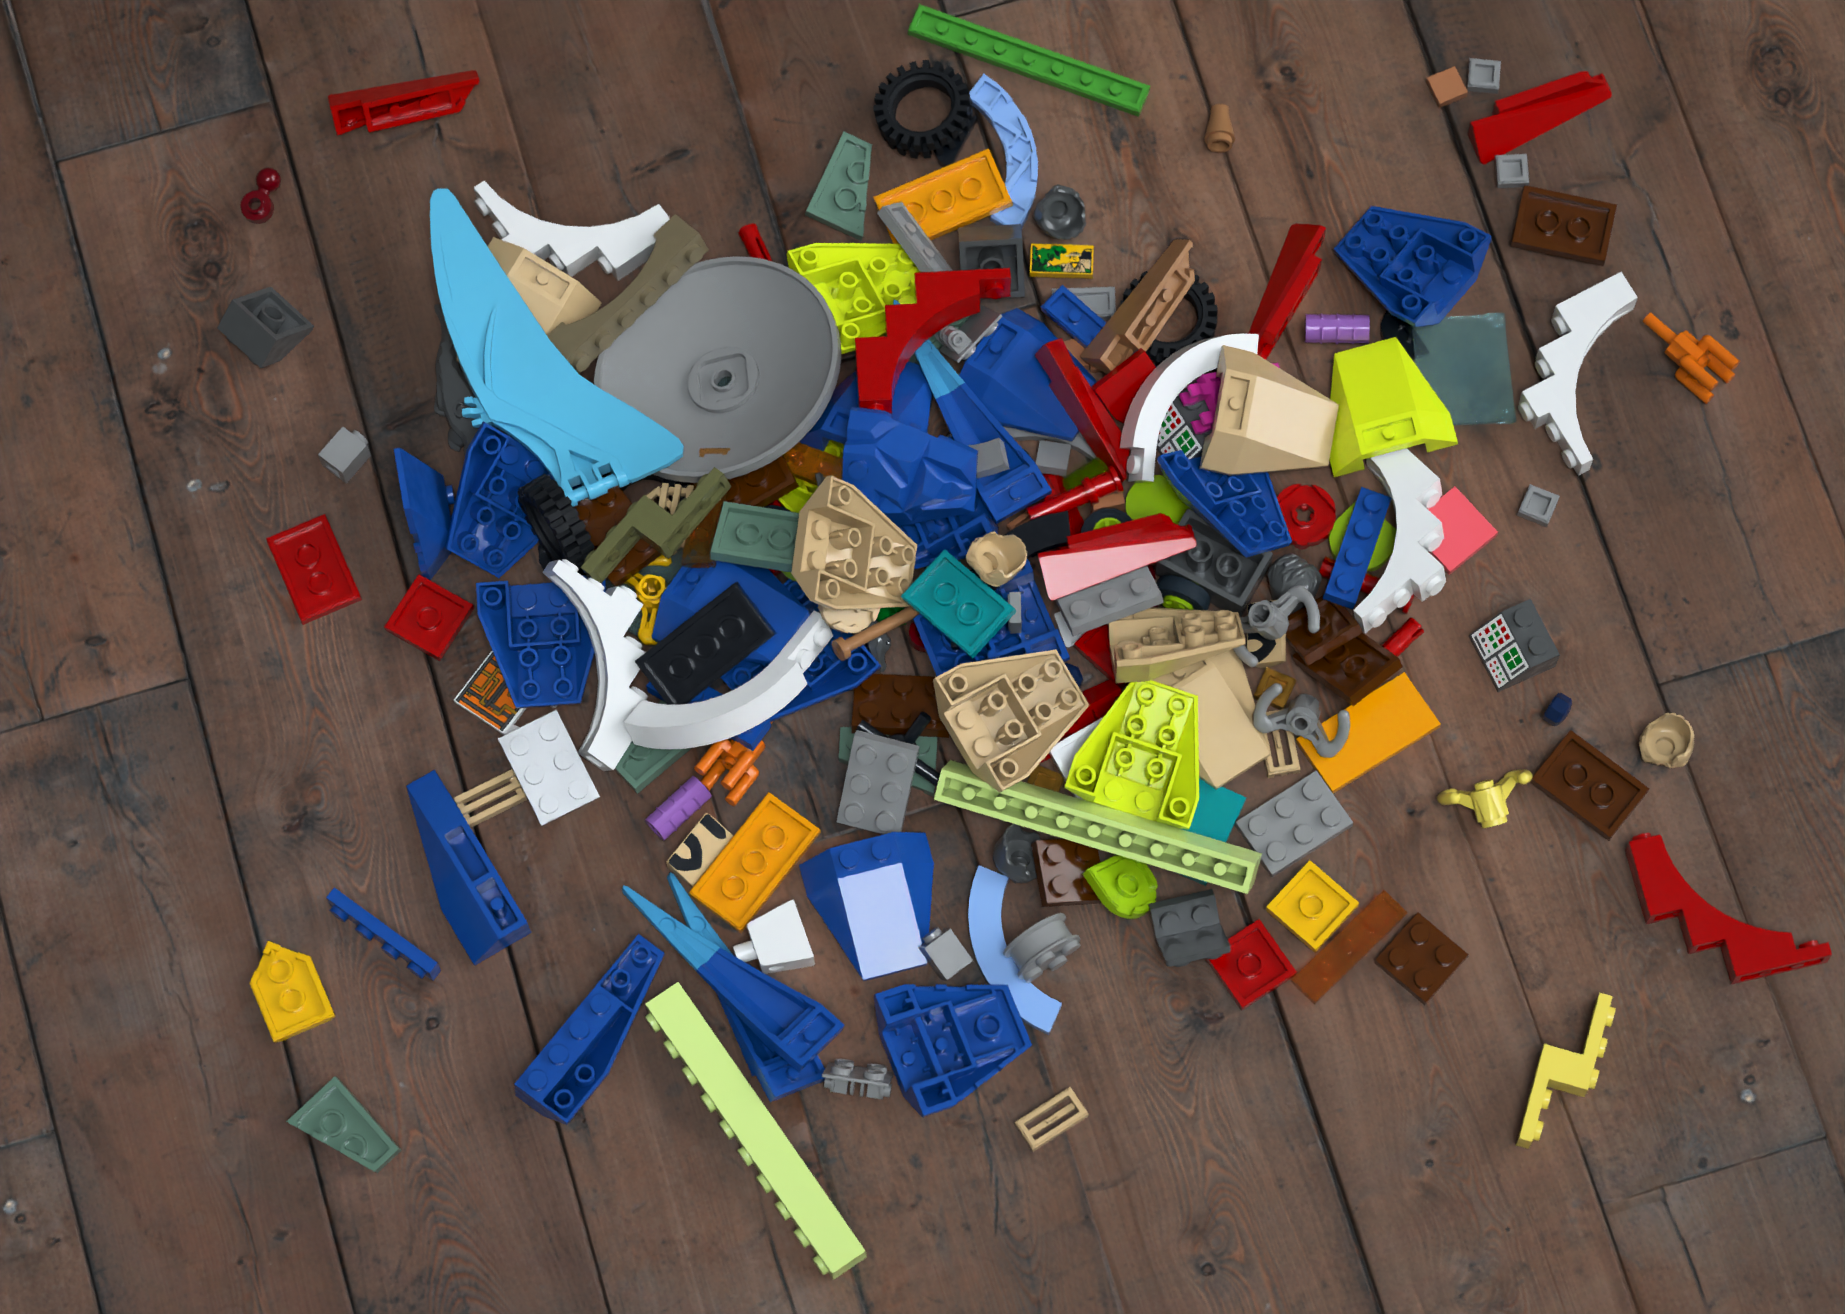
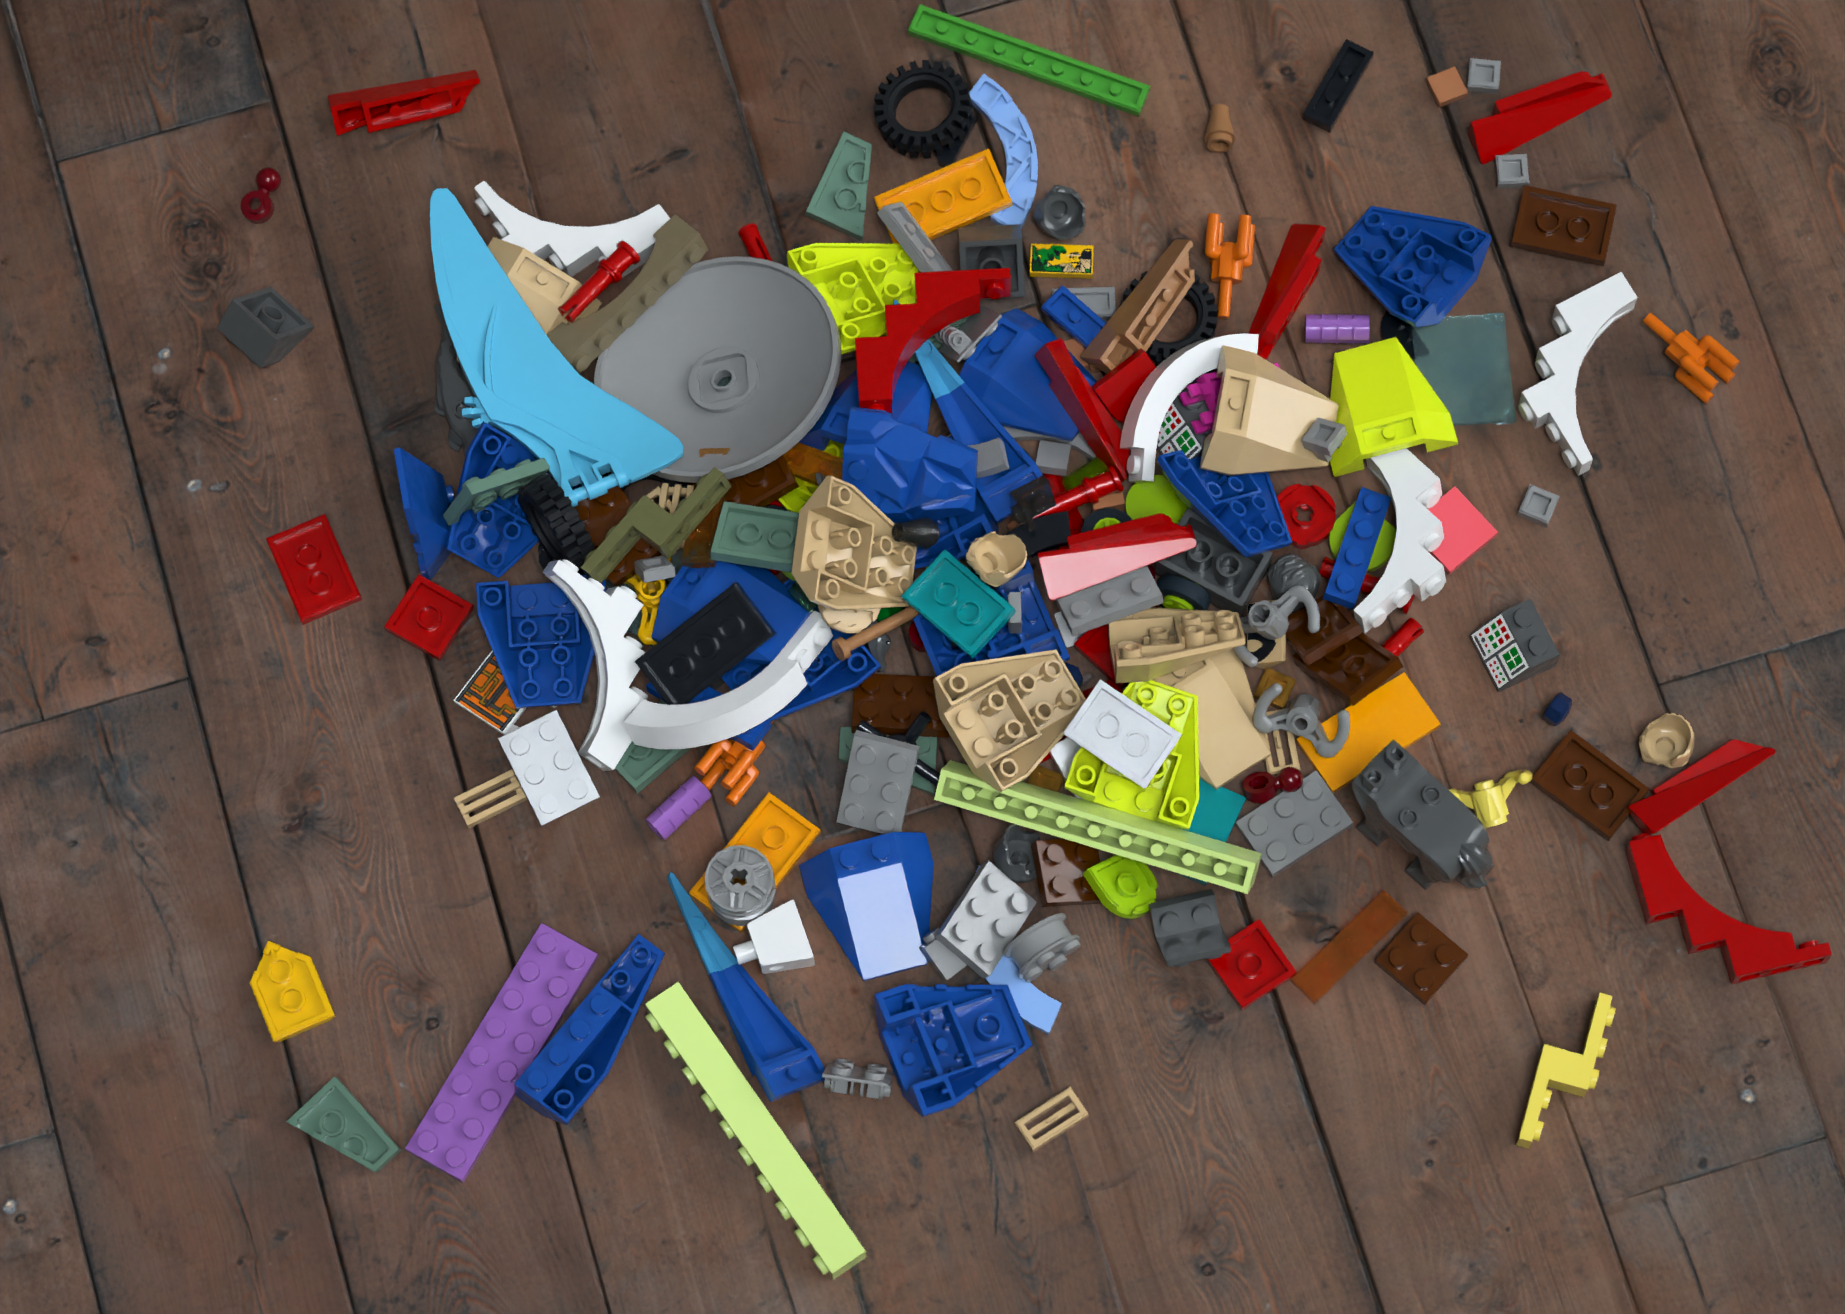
light grey brick [318,427,371,484] -> none
blue plate [326,888,441,981] -> none
blue wedge [406,770,531,966] -> none
blue plate [622,886,845,1072] -> none
slope [666,813,733,887] -> none
yellow plate [1266,860,1359,953] -> none
none -> medium lavender plate [405,923,599,1183]
none -> sand green wing [443,458,550,526]
none -> red pin [558,241,640,323]
none -> light grey tile [634,555,675,583]
none -> light grey wheel [705,845,776,926]
none -> tile [787,582,818,612]
none -> clear smoke cone [892,517,940,549]
none -> plate [935,860,1037,979]
none -> clear smoke bracket [1010,475,1056,532]
none -> plate [1063,679,1182,789]
none -> orange plant [1205,213,1255,319]
none -> dark red plate [1243,767,1303,804]
none -> light grey tile [1301,417,1348,462]
none -> black plate [1303,39,1374,132]
none -> dark grey piece [1352,739,1494,891]
none -> red wedge [1627,739,1776,835]

